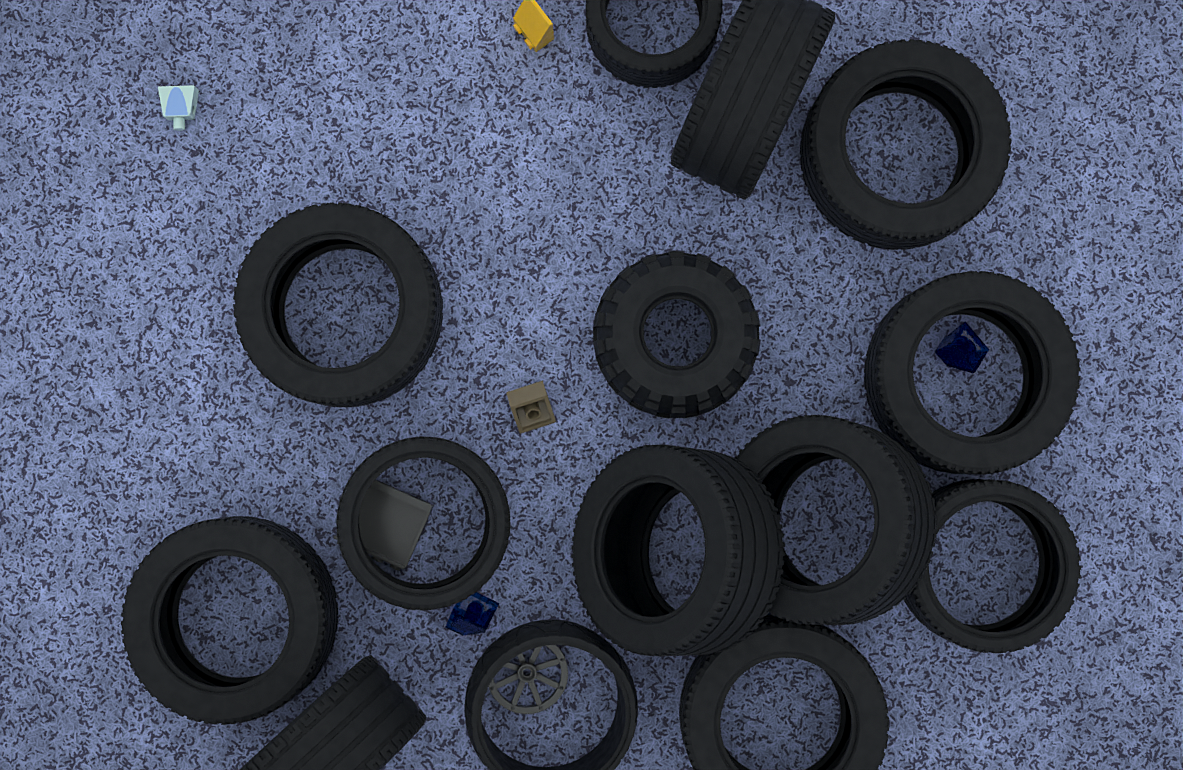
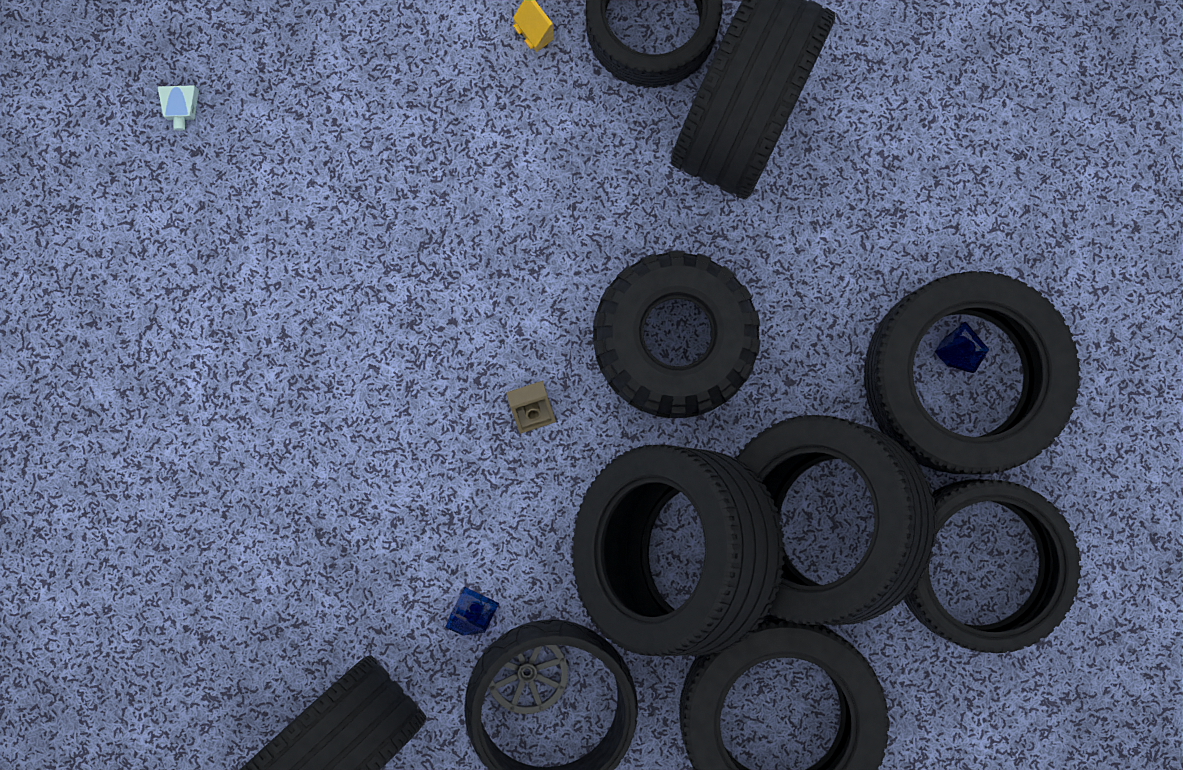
black tyre [121,516,338,725] -> none
black tyre [233,202,443,408] -> none
dark grey panel [334,479,434,571] -> none
black tyre [336,436,511,610] -> none
black tyre [800,39,1012,250] -> none

